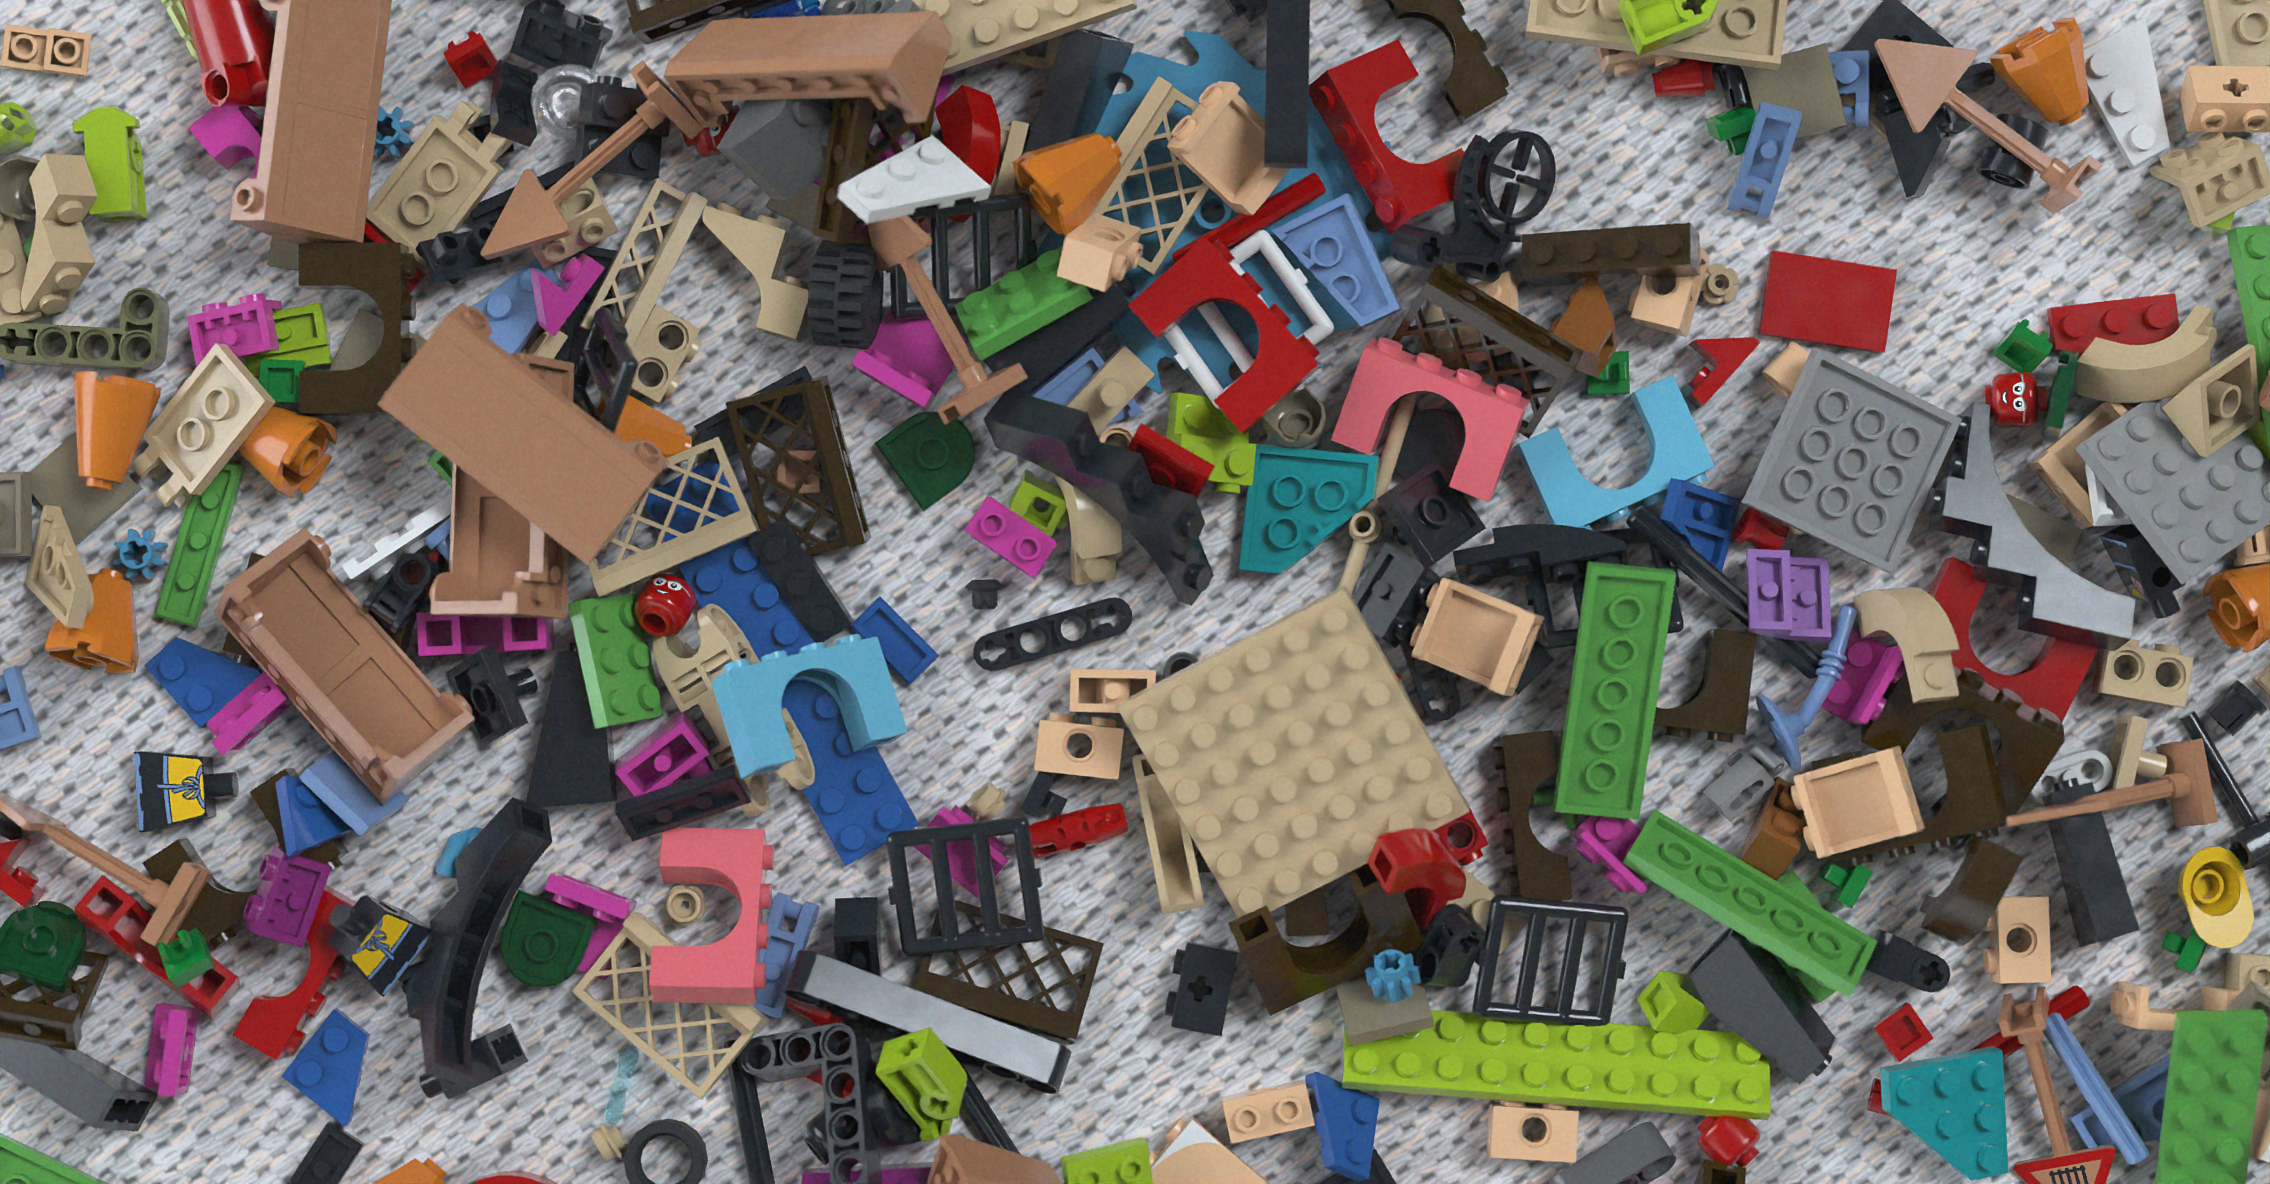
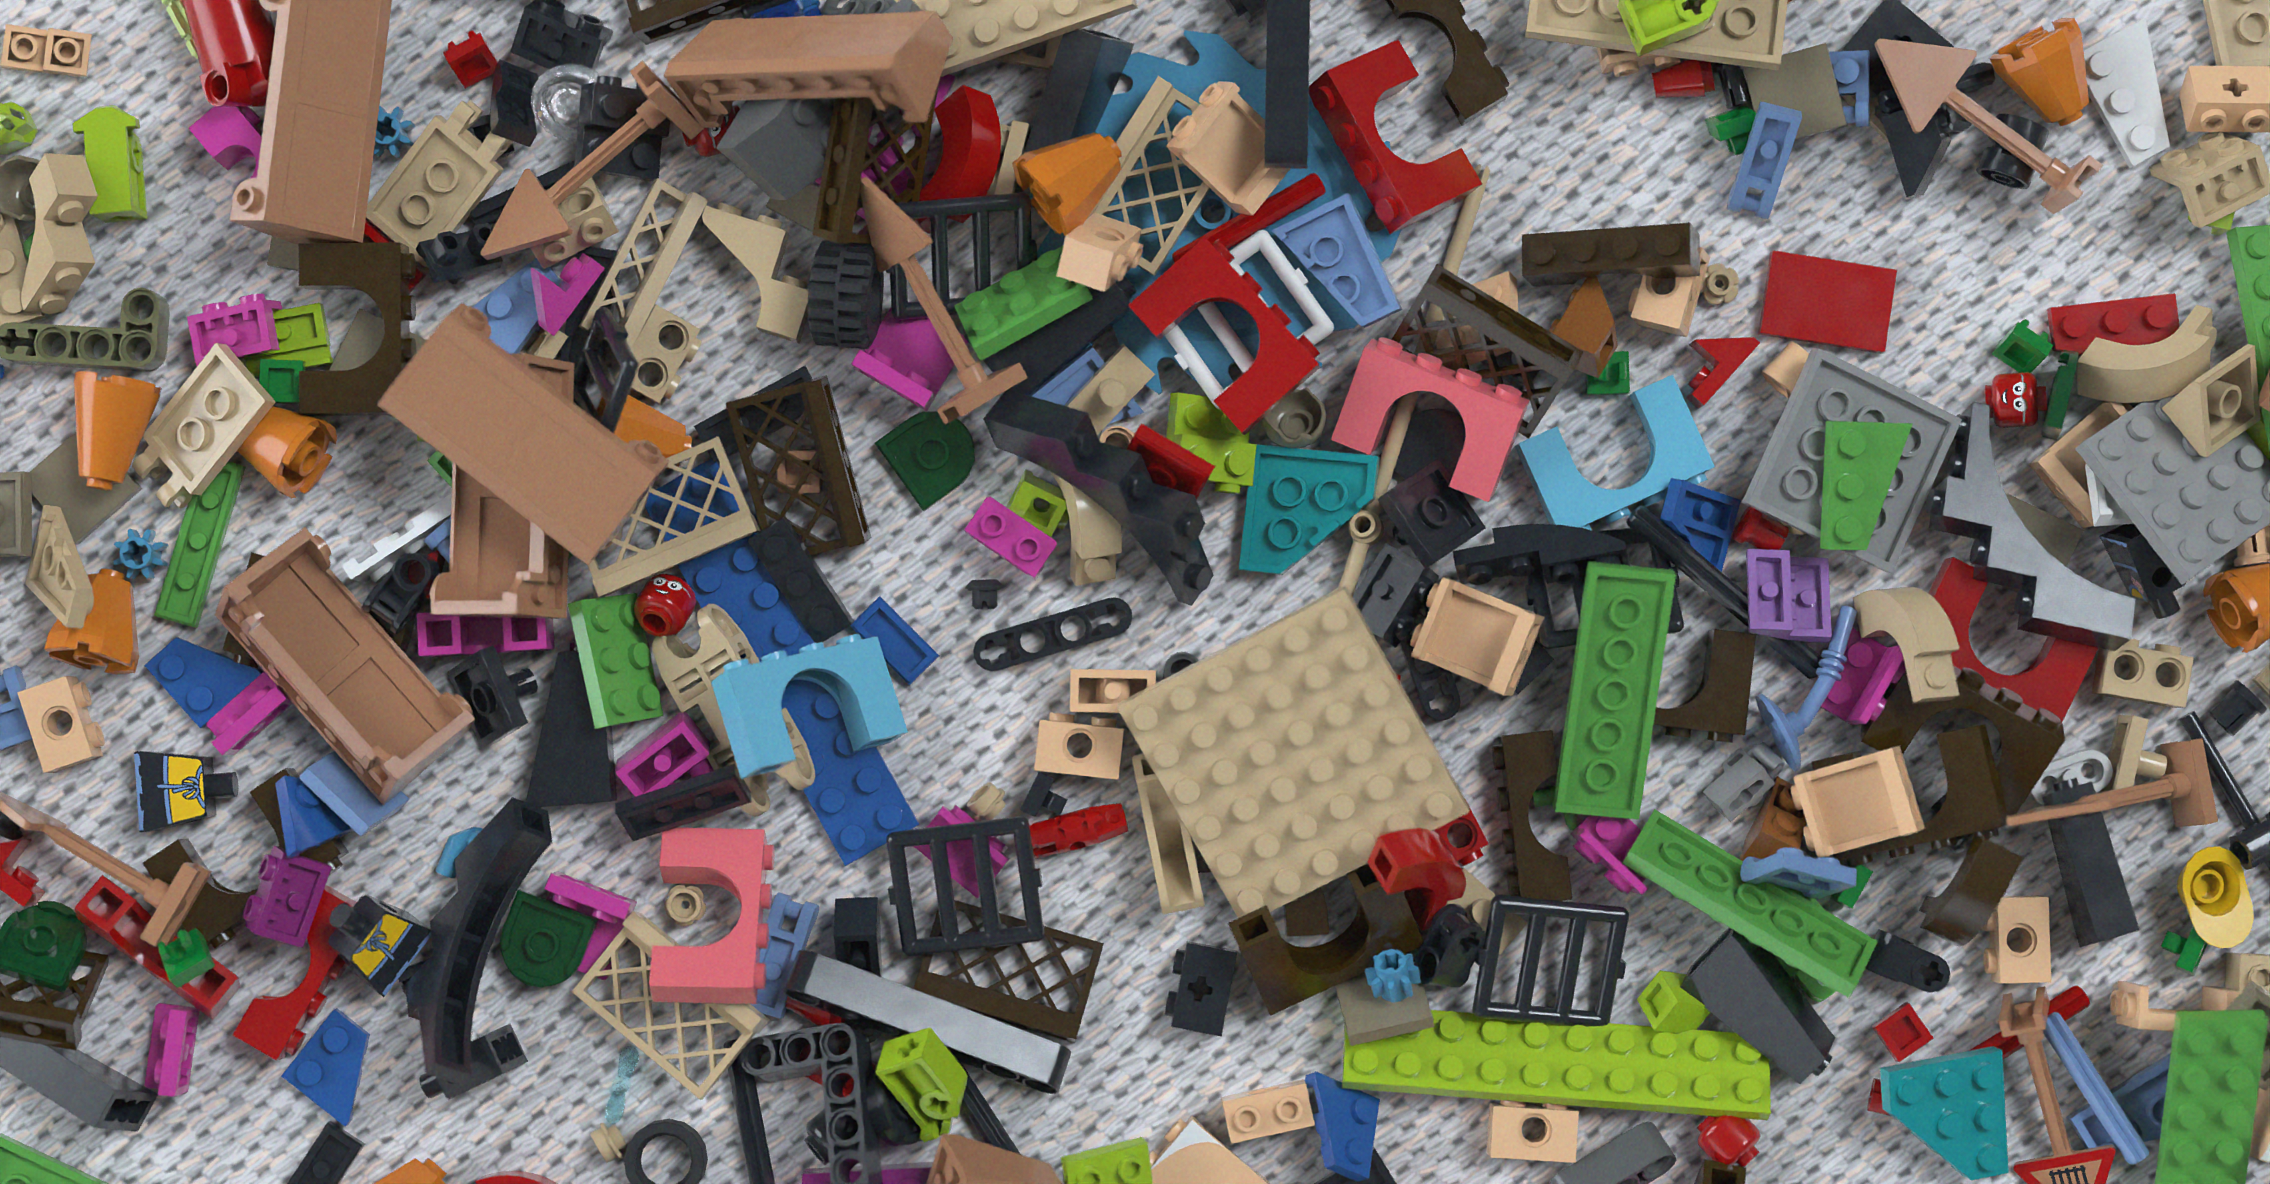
white wing [837,135,991,223] -> none
black piece [1389,129,1556,283] -> none
none -> light nougat brick [17,676,105,773]
none -> medium blue plate [1740,848,1856,899]
none -> bright green wing [1820,421,1913,550]

